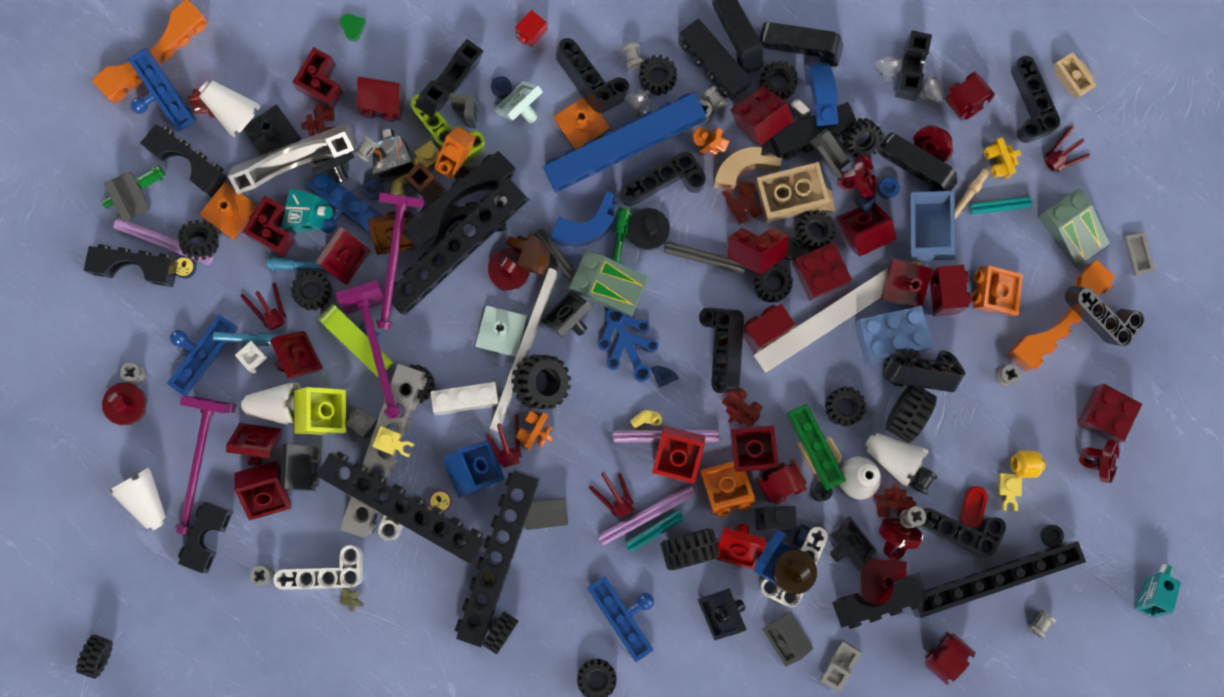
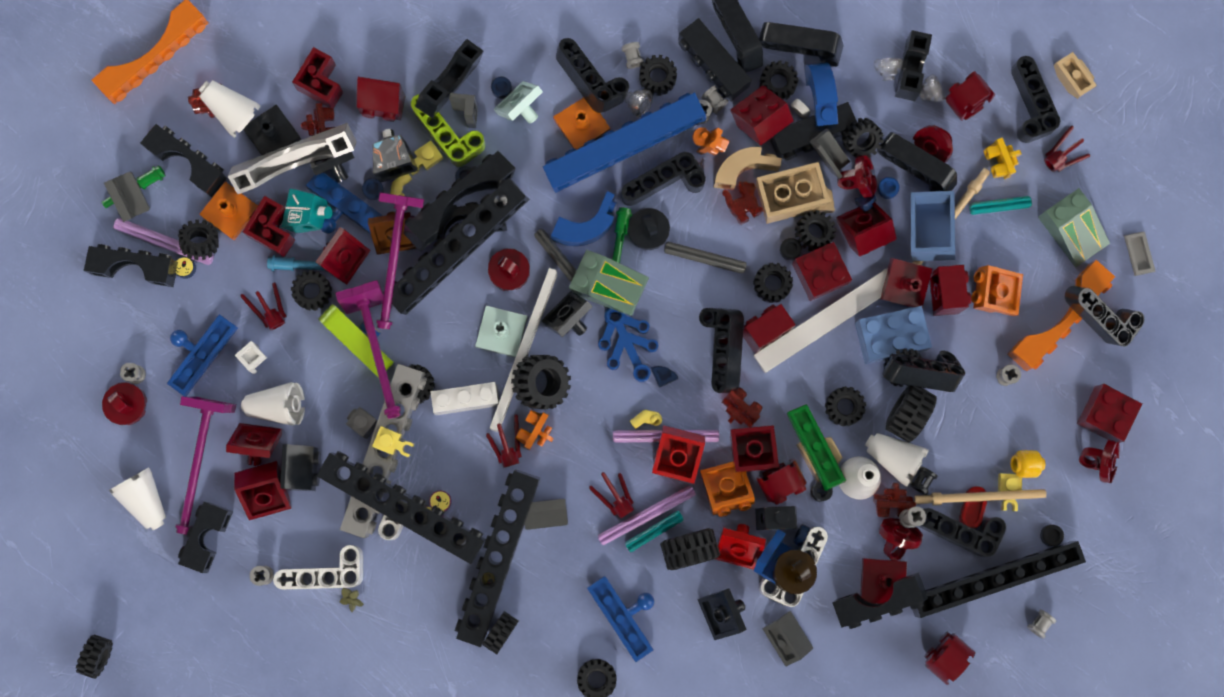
blue plate [128,47,197,132] -> none
dark azure pin [213,332,282,347] -> none
dark red tile [269,331,323,379] -> none
neon yellow brick [294,387,346,435] -> none
green tile [339,14,366,41] -> none
light grey bush [352,135,380,163] -> none
reddish brown brick [404,162,447,204] -> none
orange slope [434,126,476,180] -> none
blue slope [442,440,505,498] -> none
reddish brown brick [506,233,550,276] -> none
red brick [515,9,548,48] -> none
dark red brick [727,227,789,274] -> none
light grey slope [820,639,862,692] -> none
black tile [830,516,877,570] -> none
teal torso [1135,564,1181,618] -> none
none -> tan bar [914,489,1046,506]

